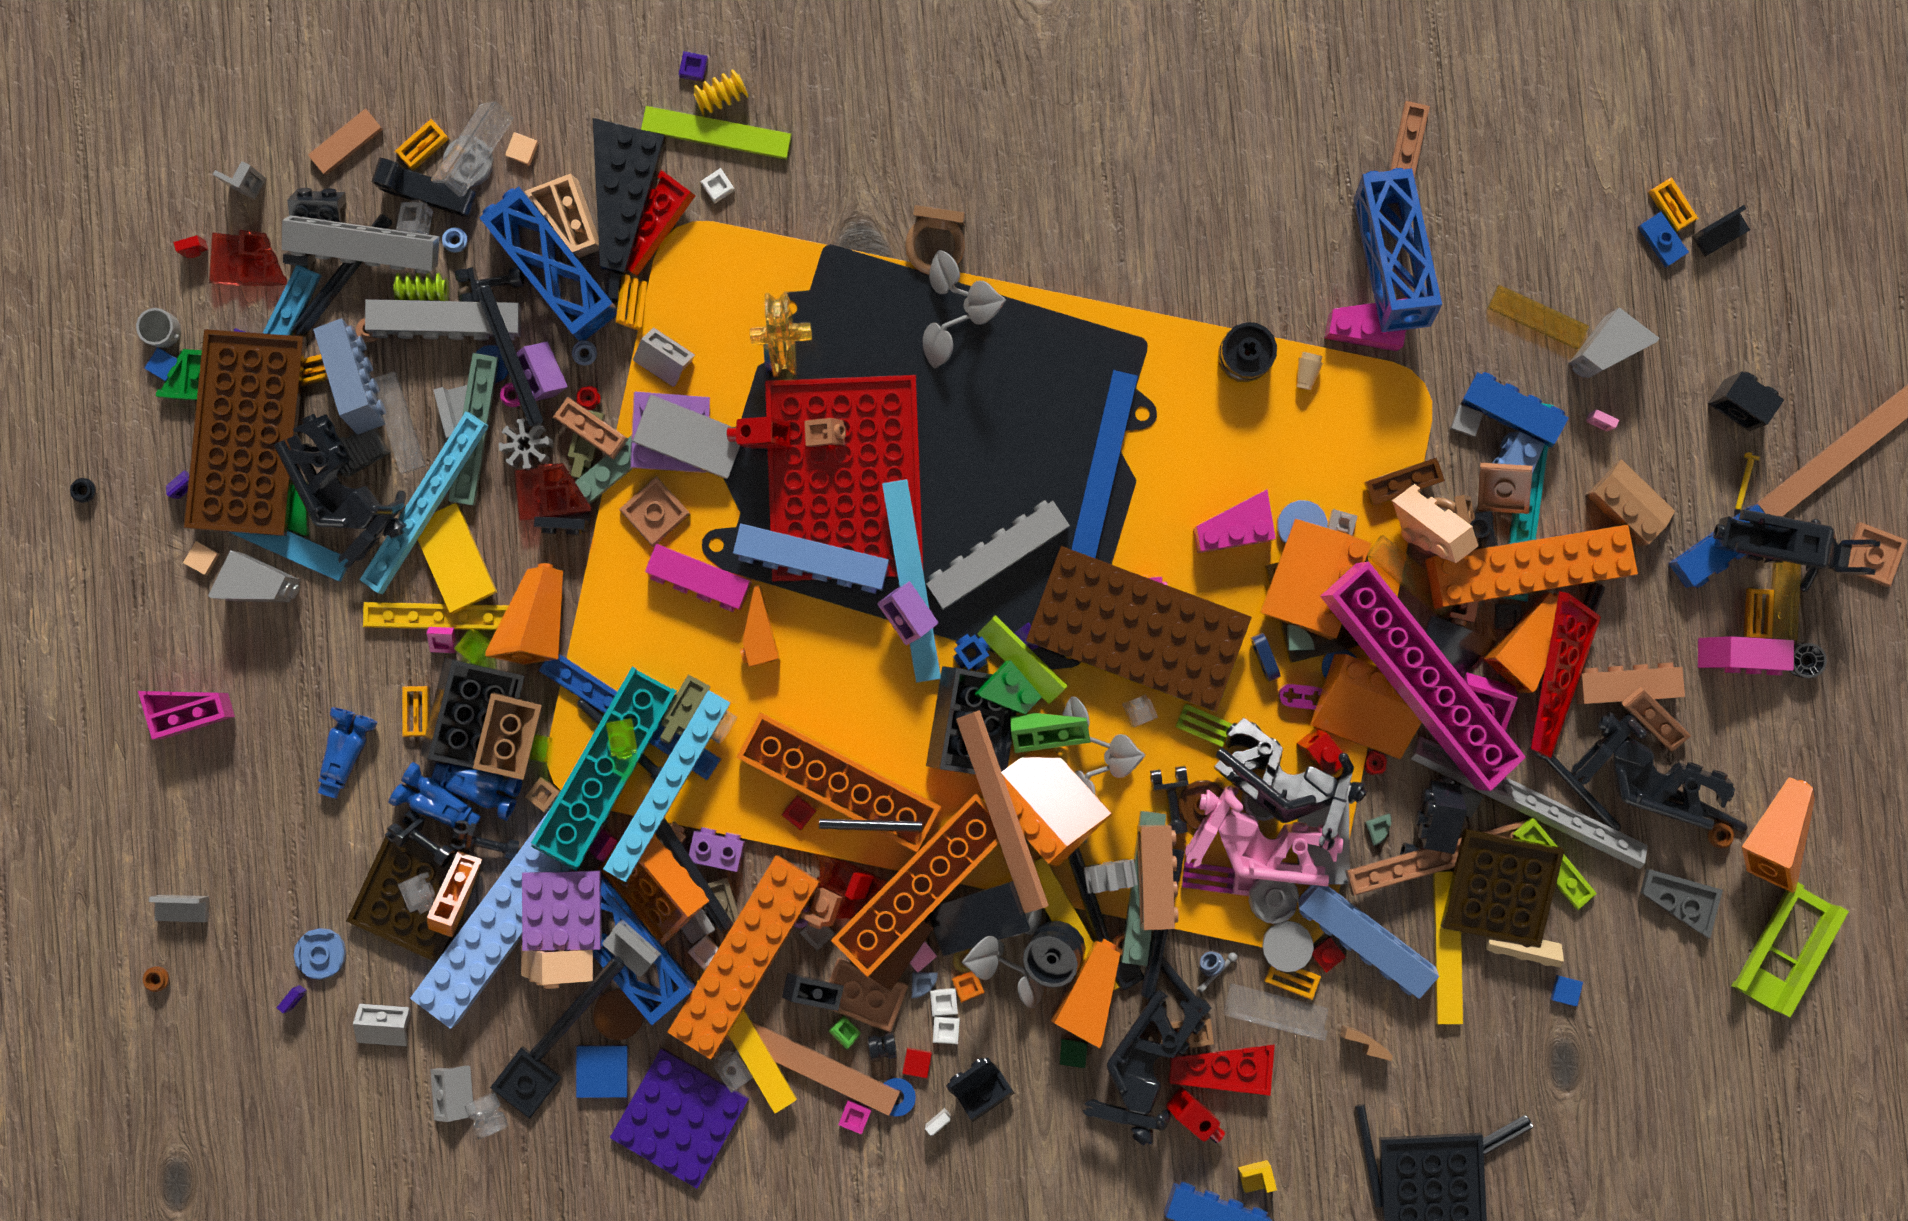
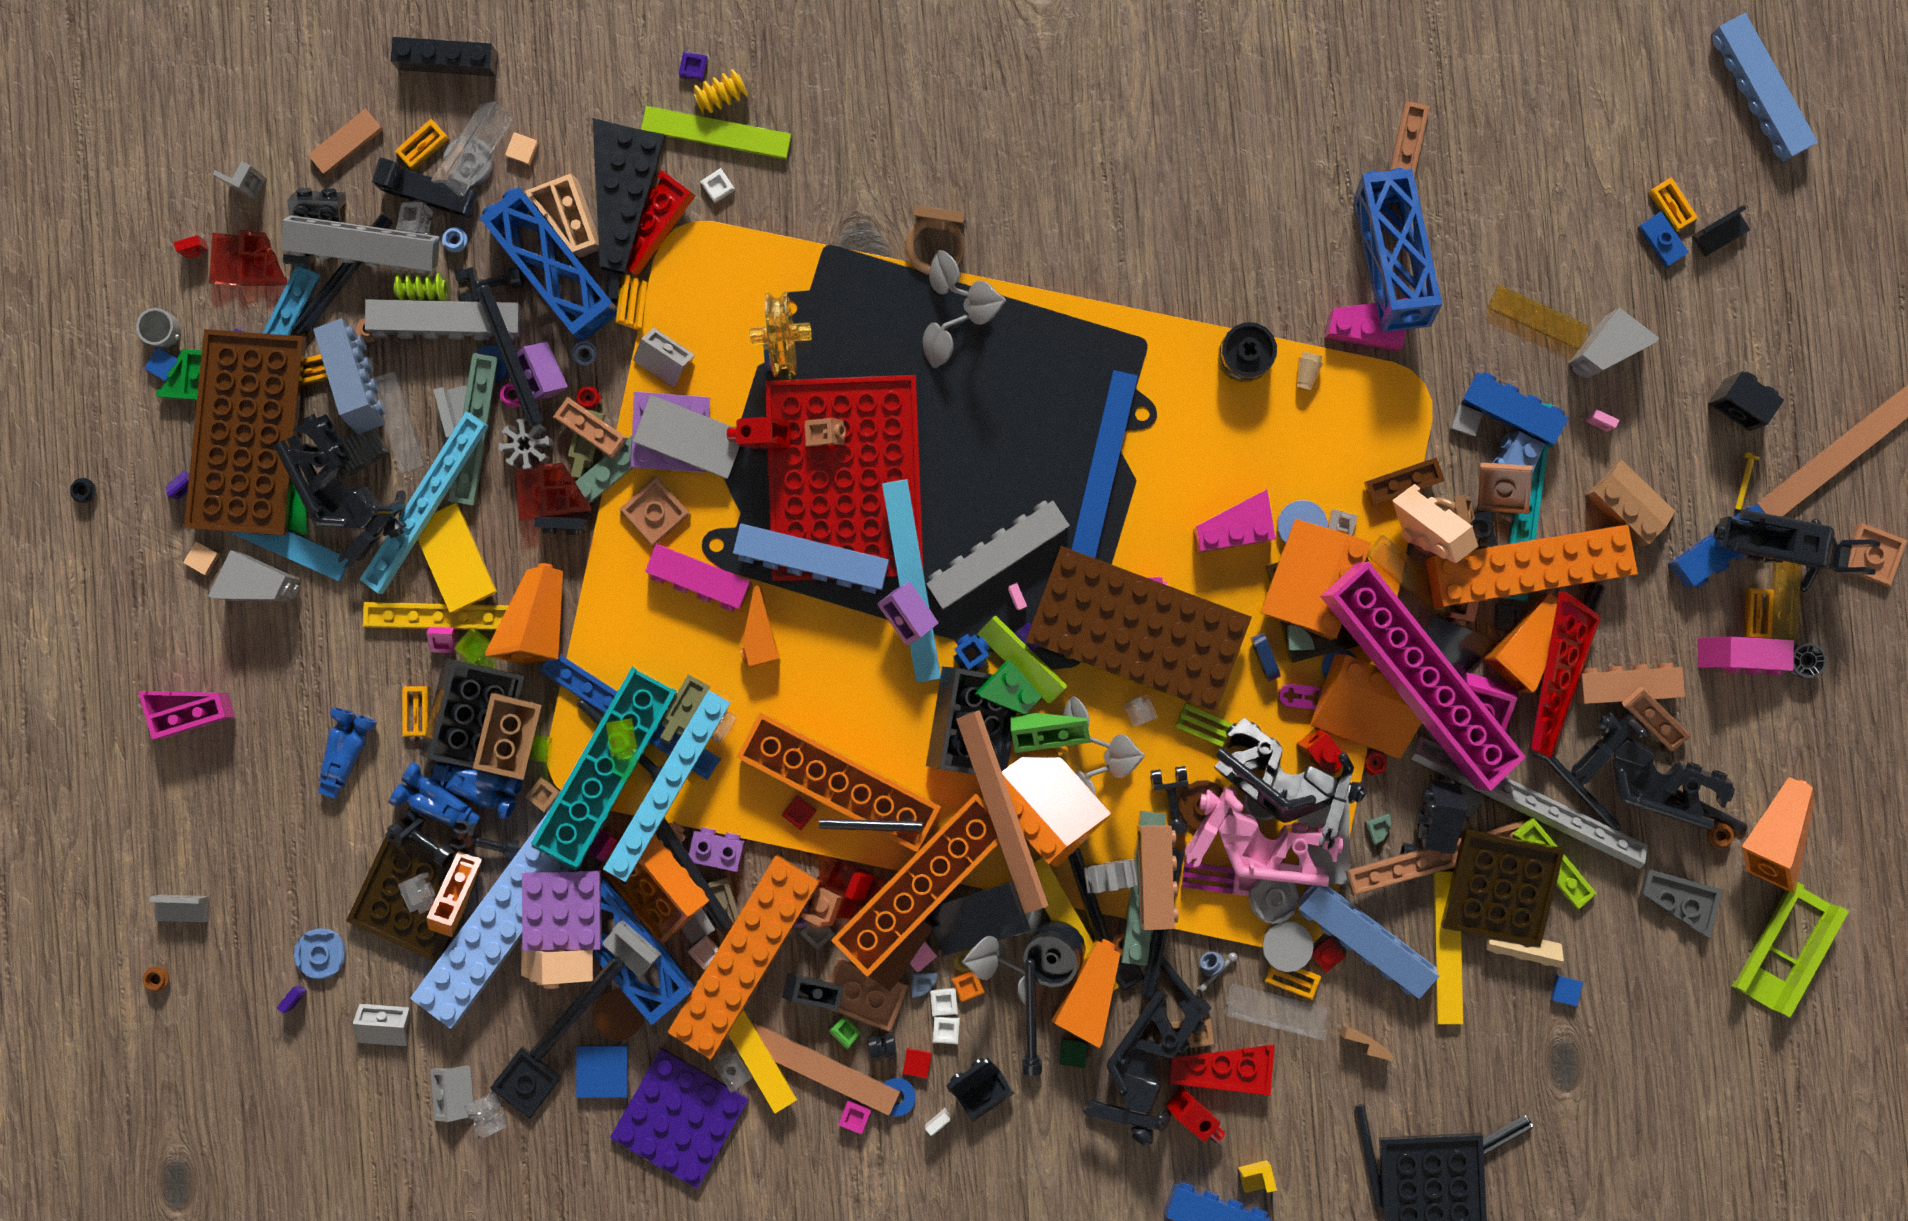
none -> black brick [390,37,498,77]
none -> bright pink tile [1008,583,1027,611]
none -> black piece [1022,958,1042,1076]
none -> medium blue brick [1711,13,1818,163]

